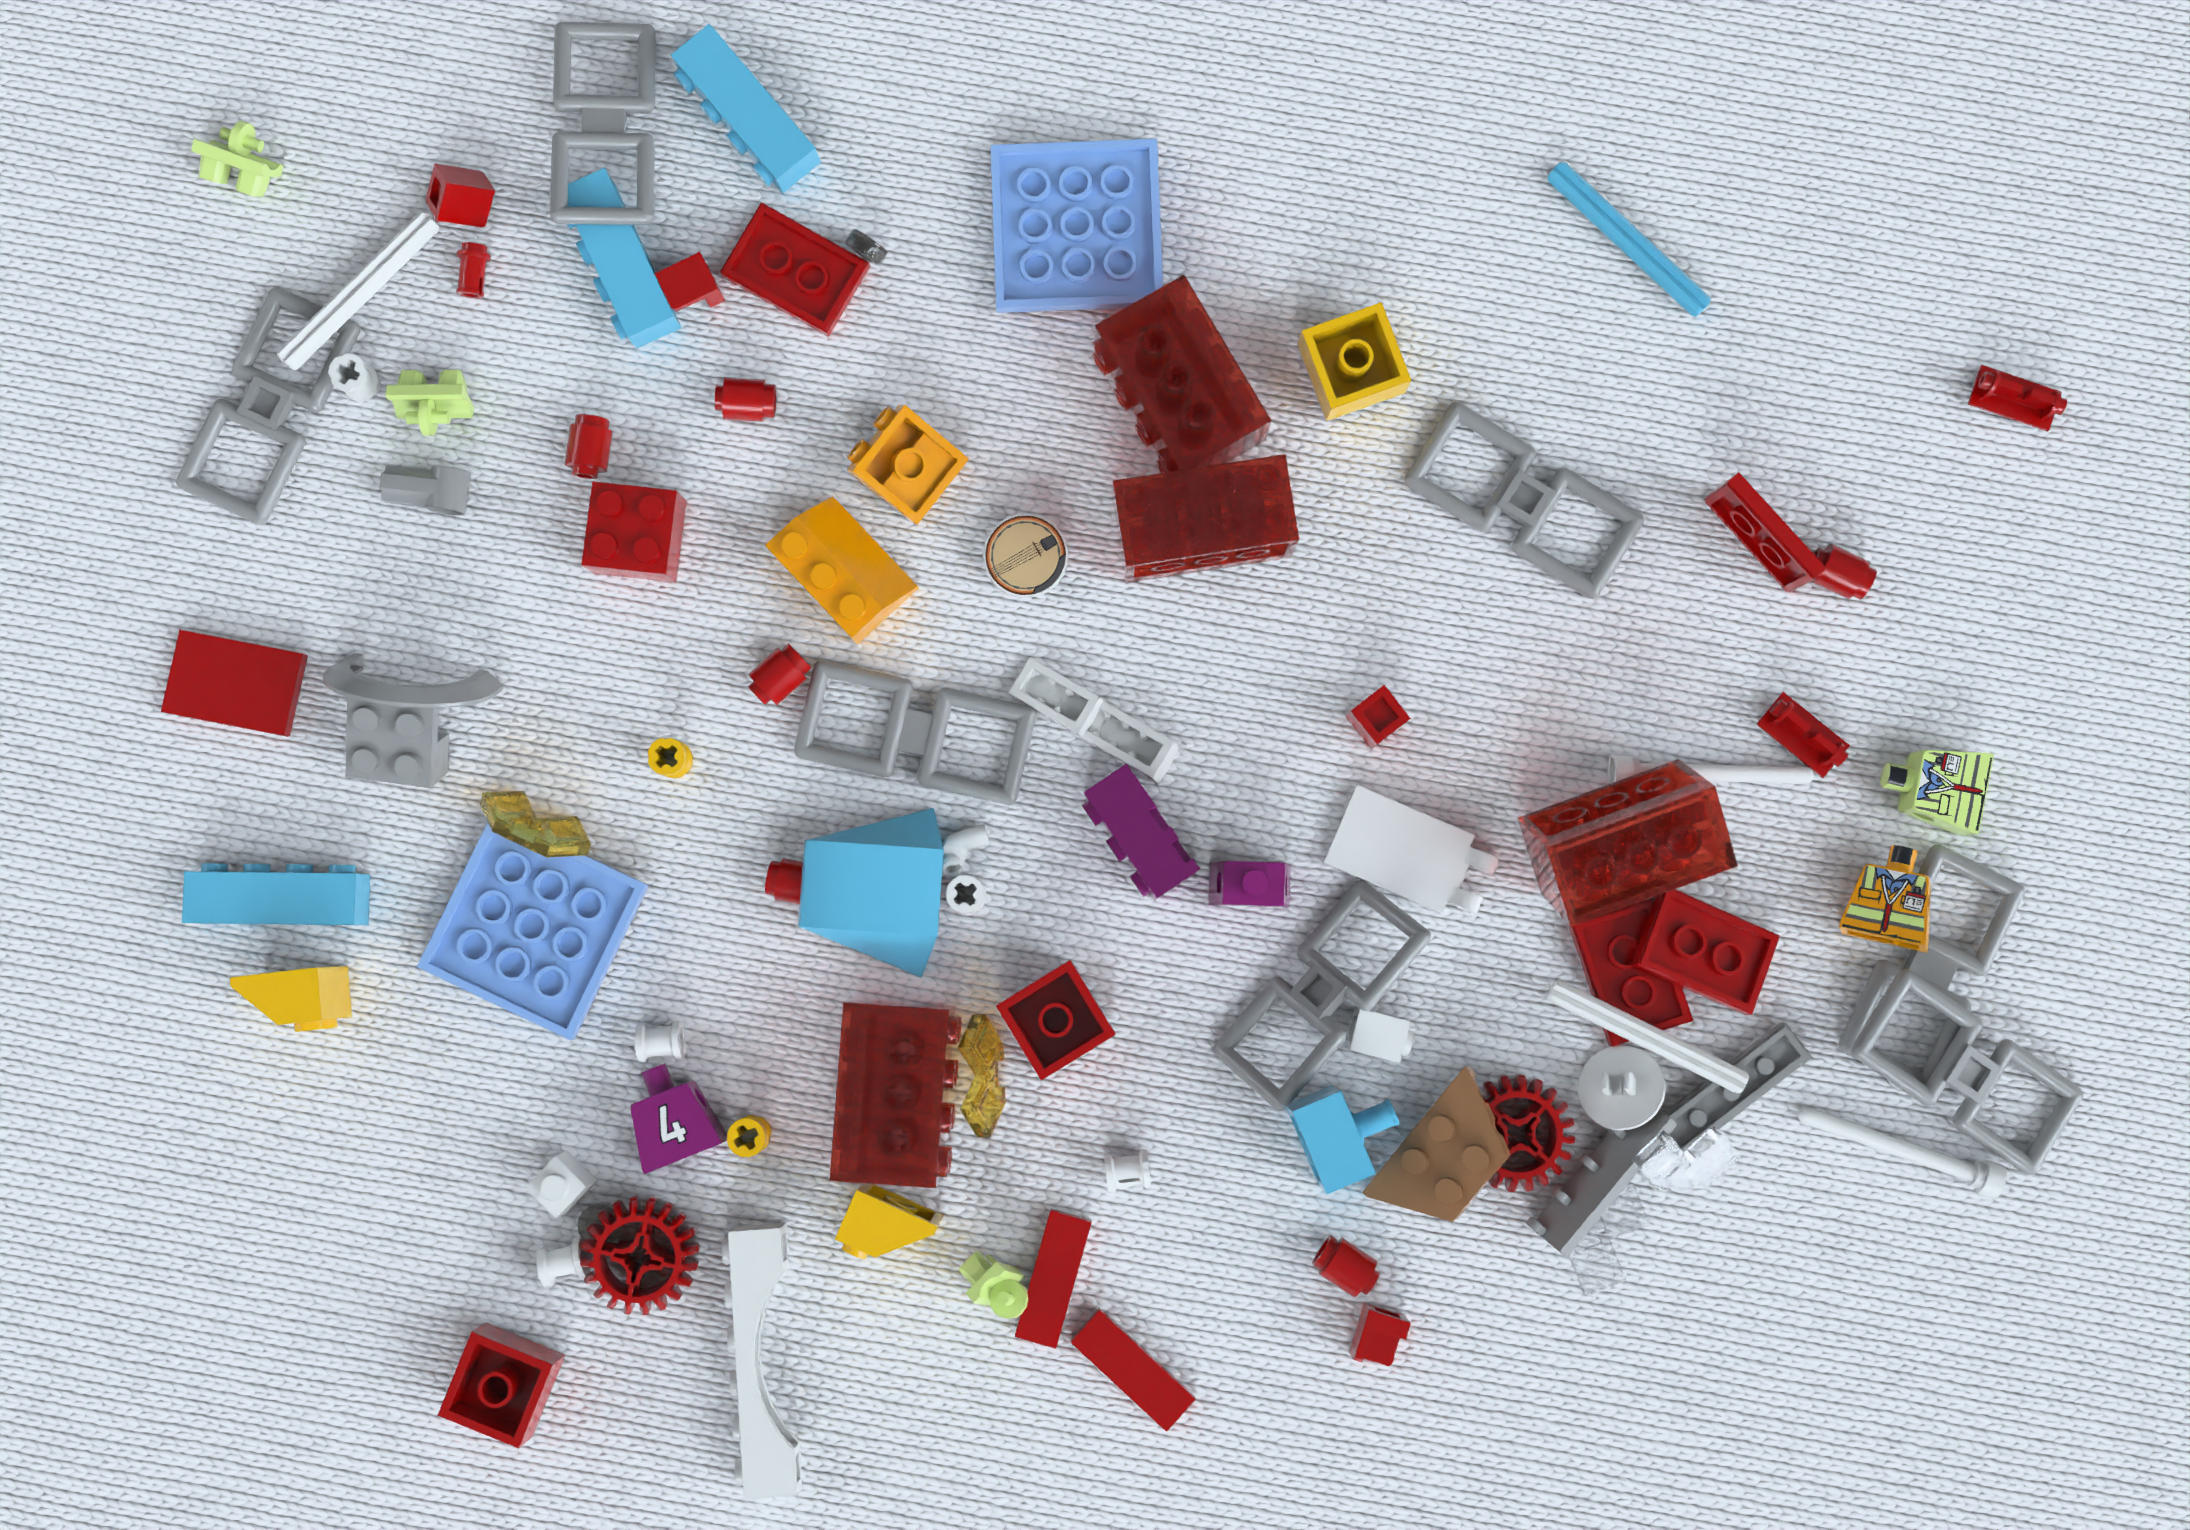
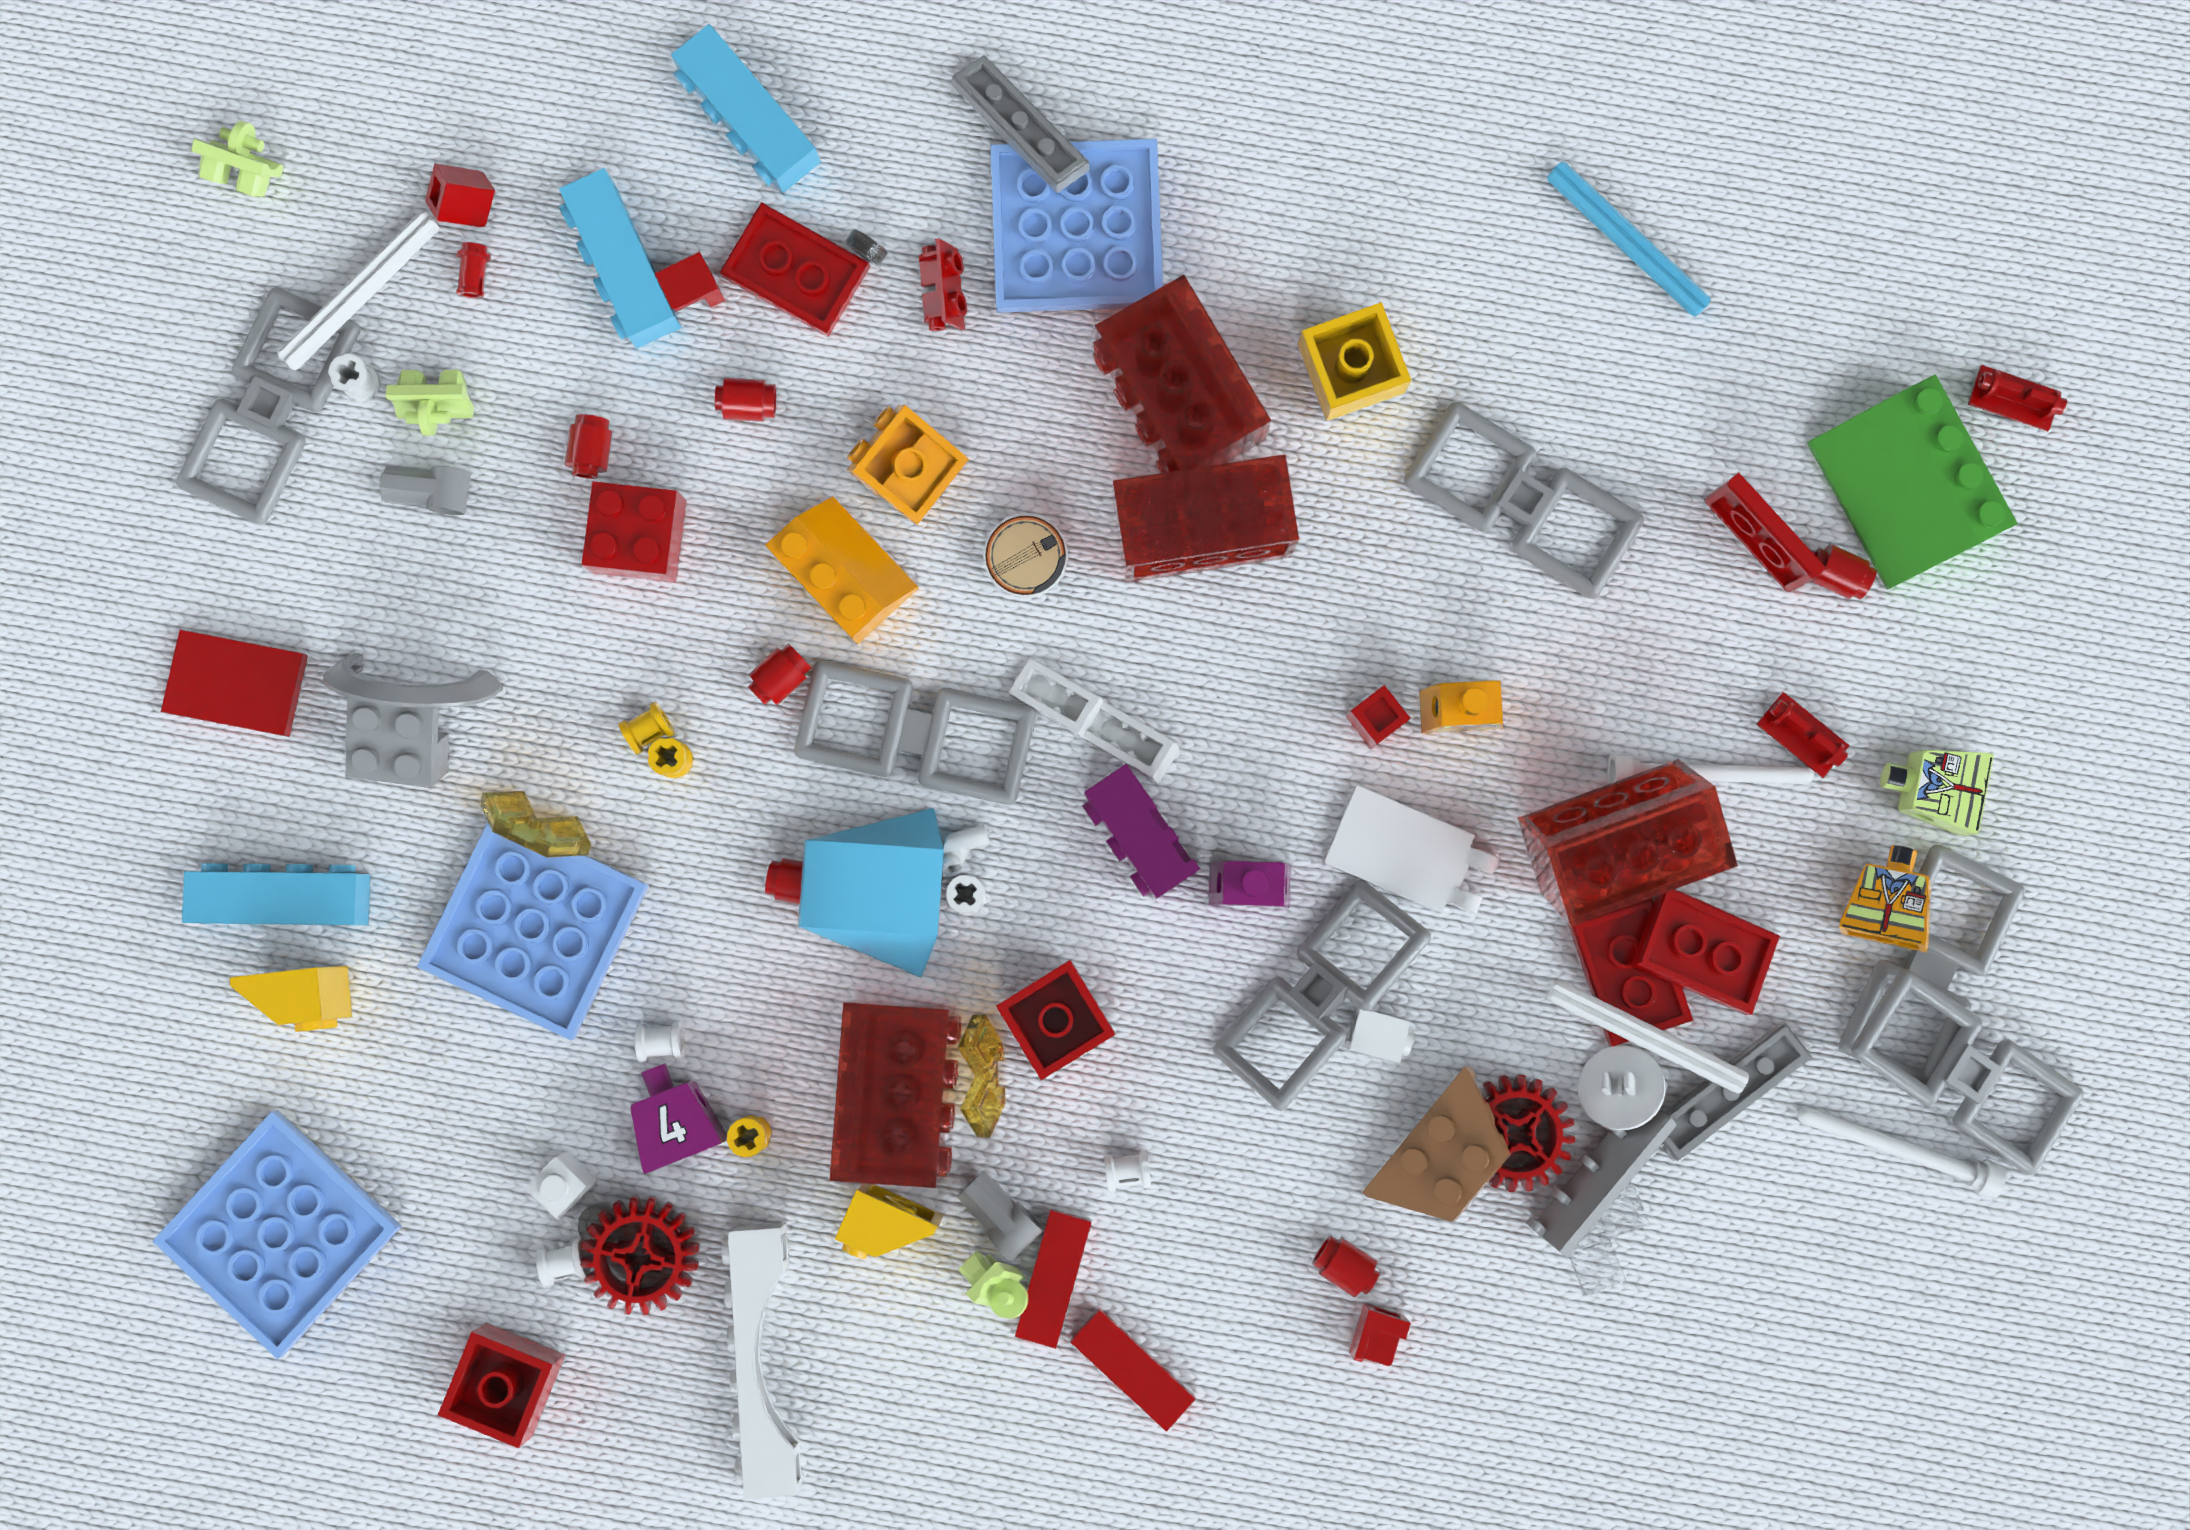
light grey bar [550,22,655,225] -> none
medium azure brick [1287,1085,1400,1194] -> none
clear tile [1631,1126,1740,1192] -> none
none -> light blue plate [152,1110,402,1359]
none -> yellow bush [618,701,675,755]
none -> red hinge [918,238,967,332]
none -> light grey tile [952,55,1089,193]
none -> light grey piece [957,1170,1044,1261]
none -> light orange torso [1419,681,1503,733]
none -> bright green slope [1807,374,2018,590]

